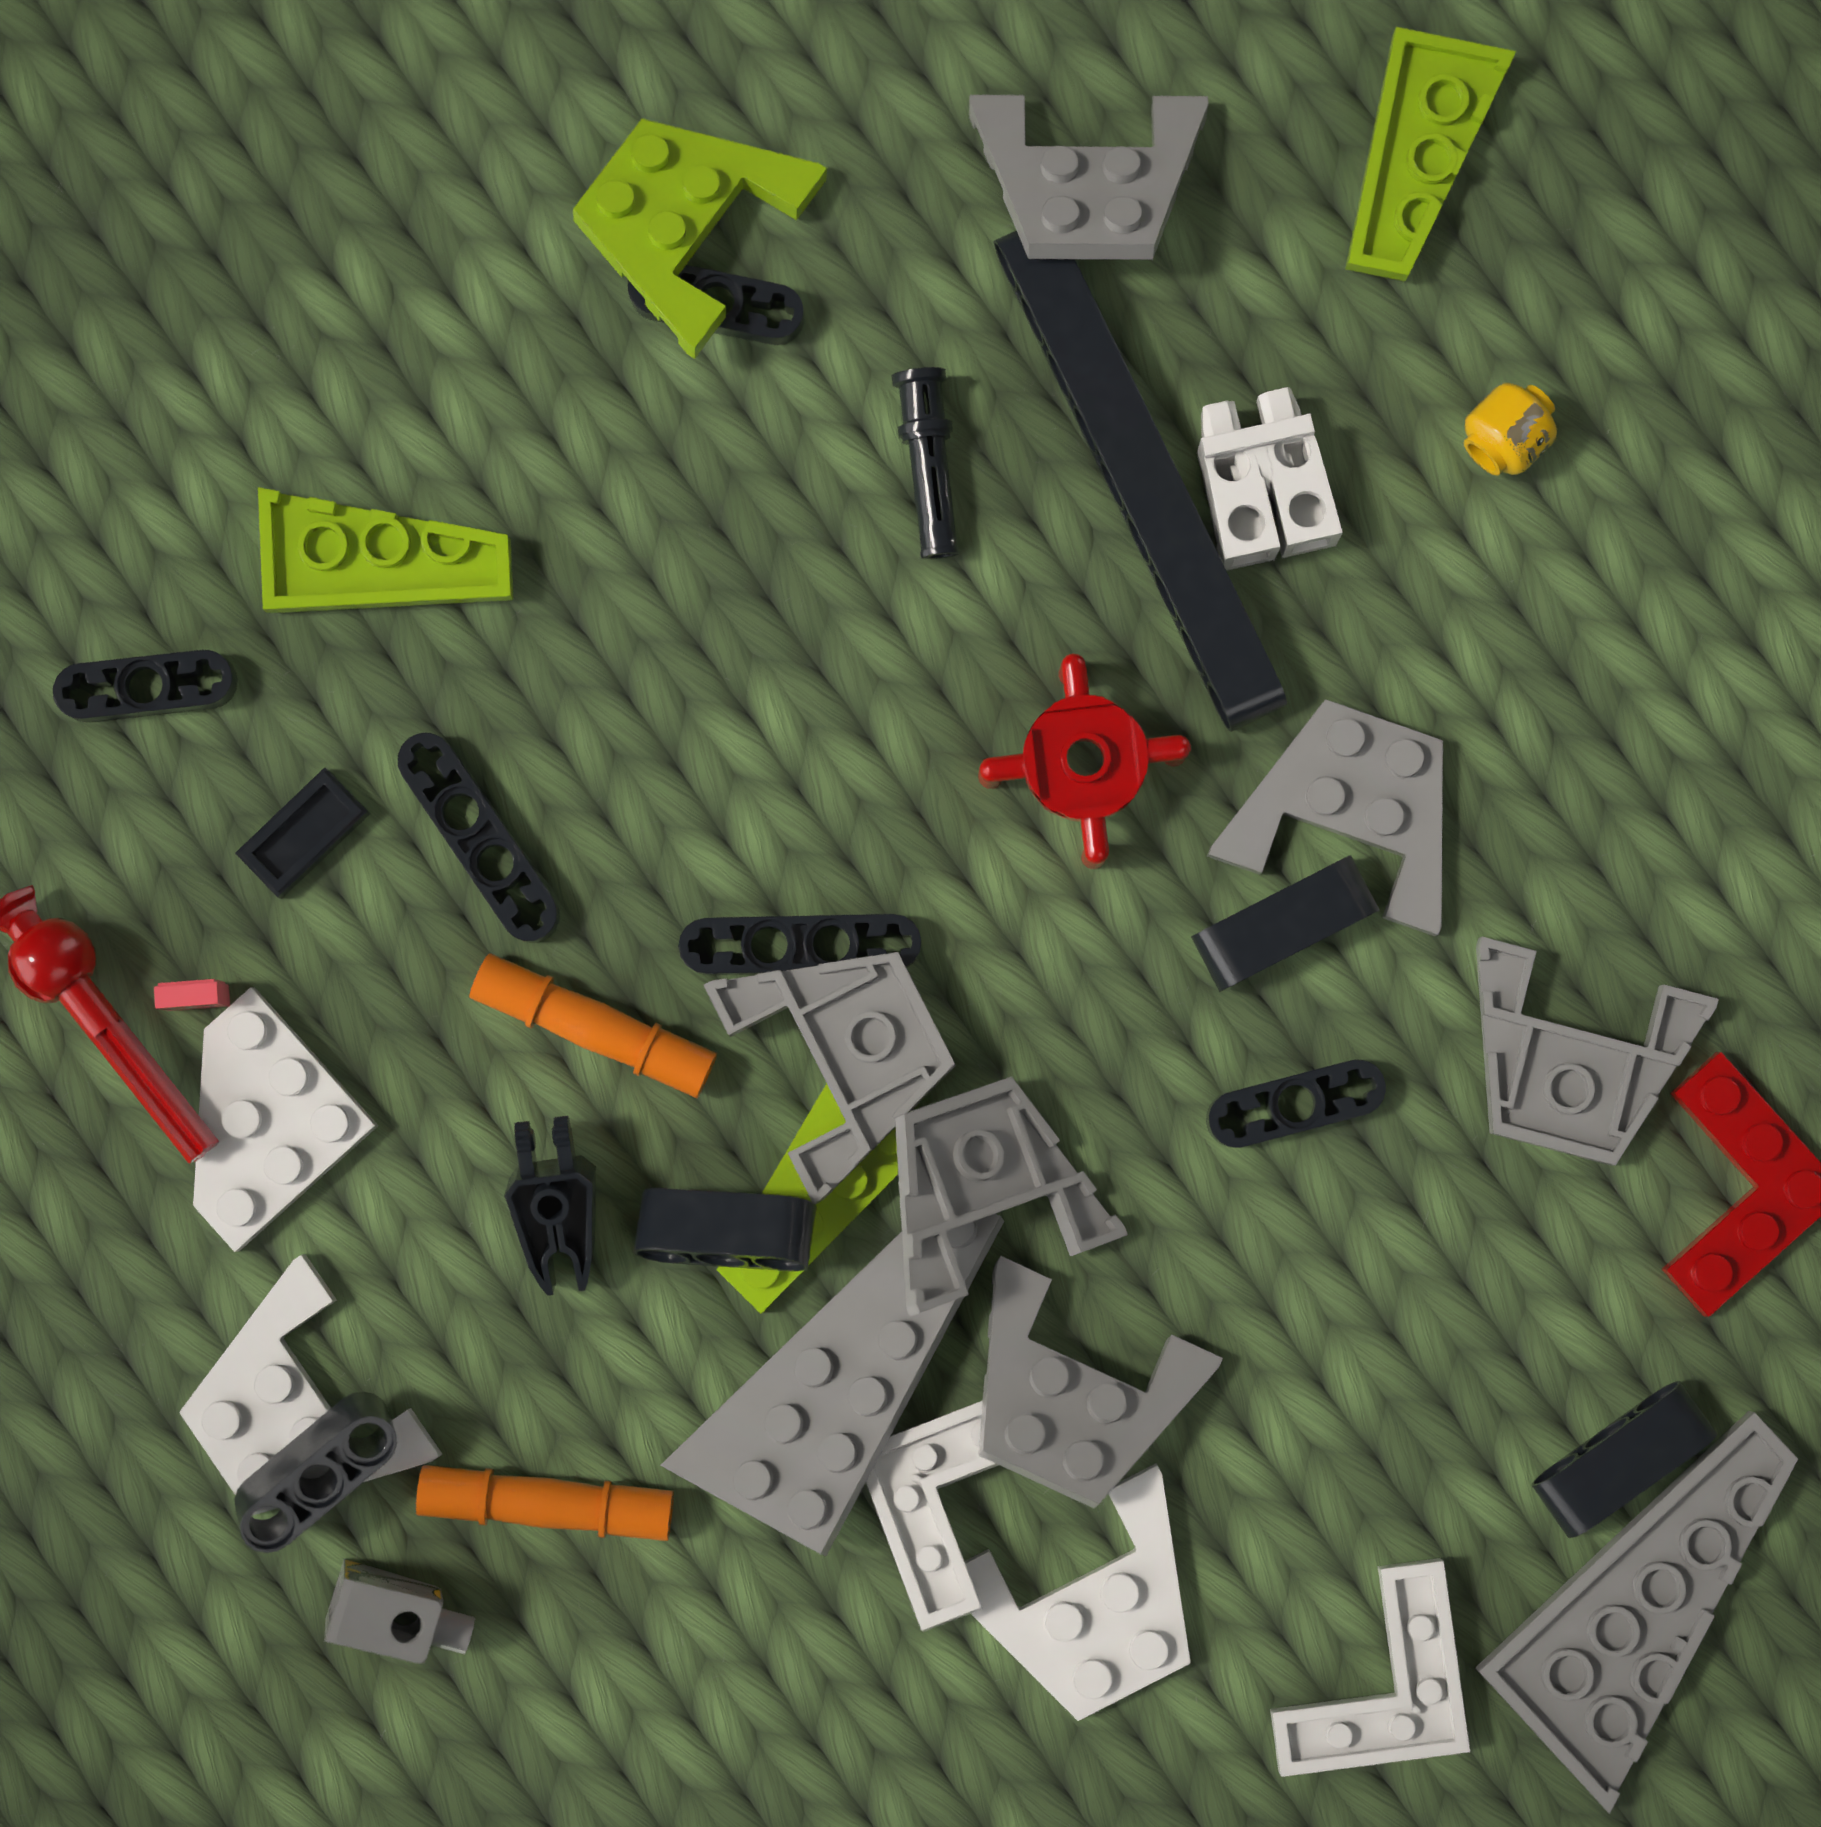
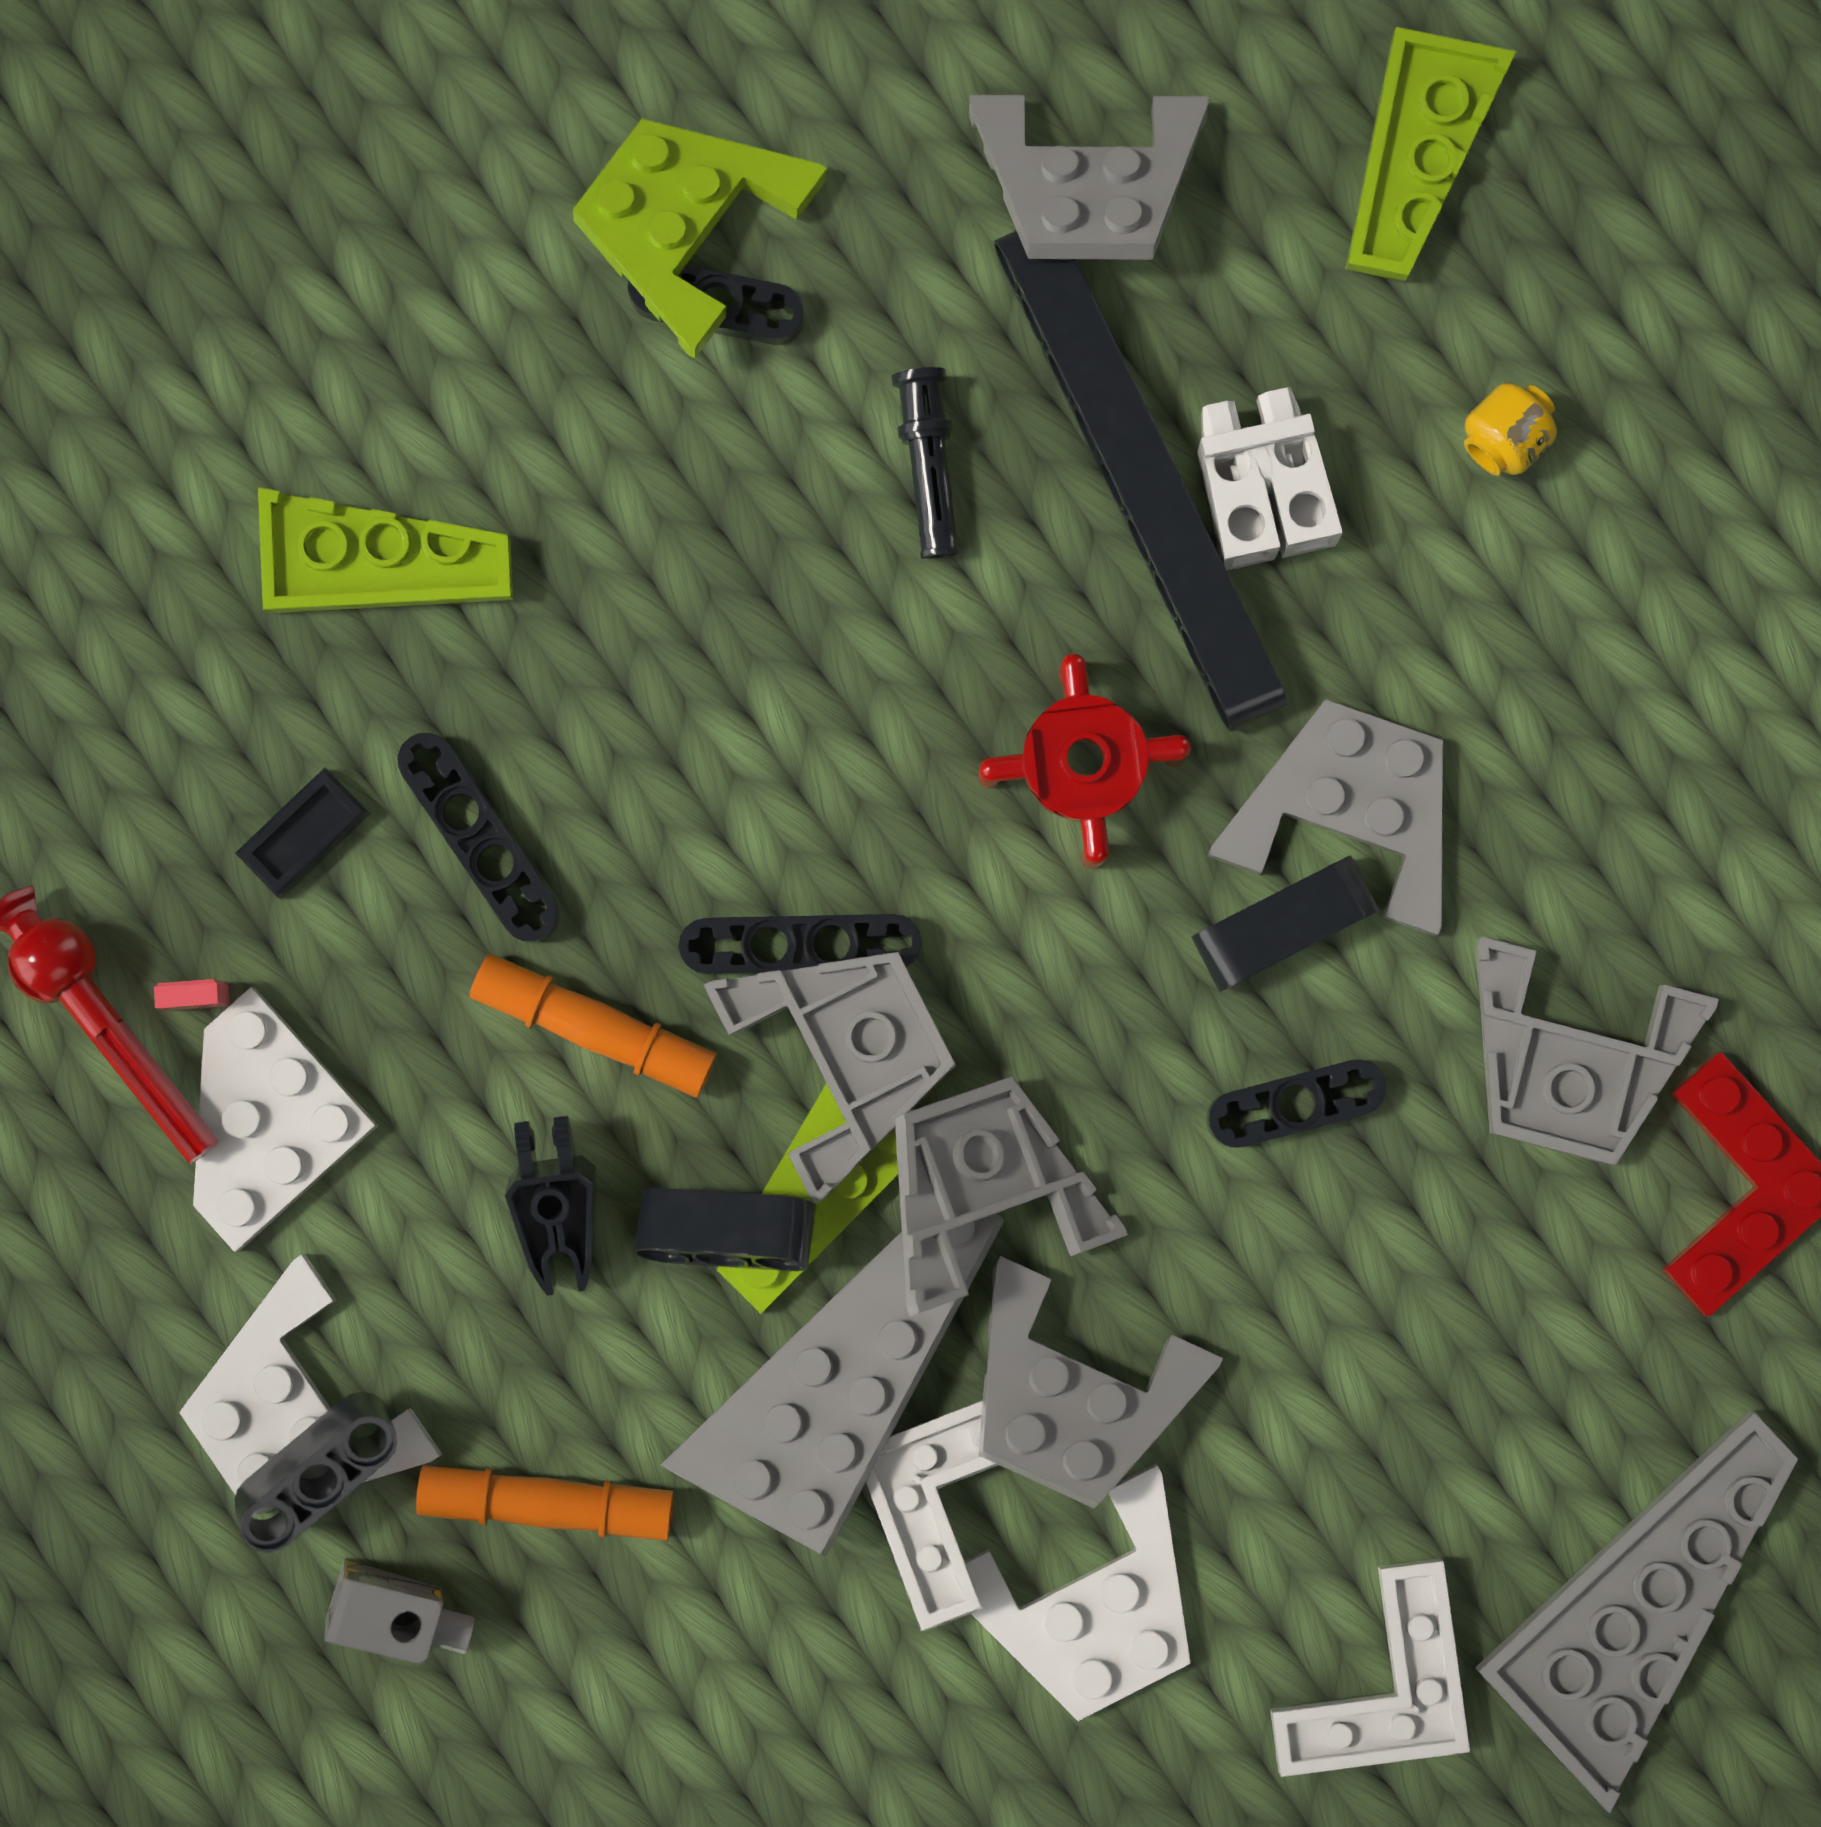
black beam [53,650,238,723] -> none
black beam [1532,1381,1717,1538] -> none

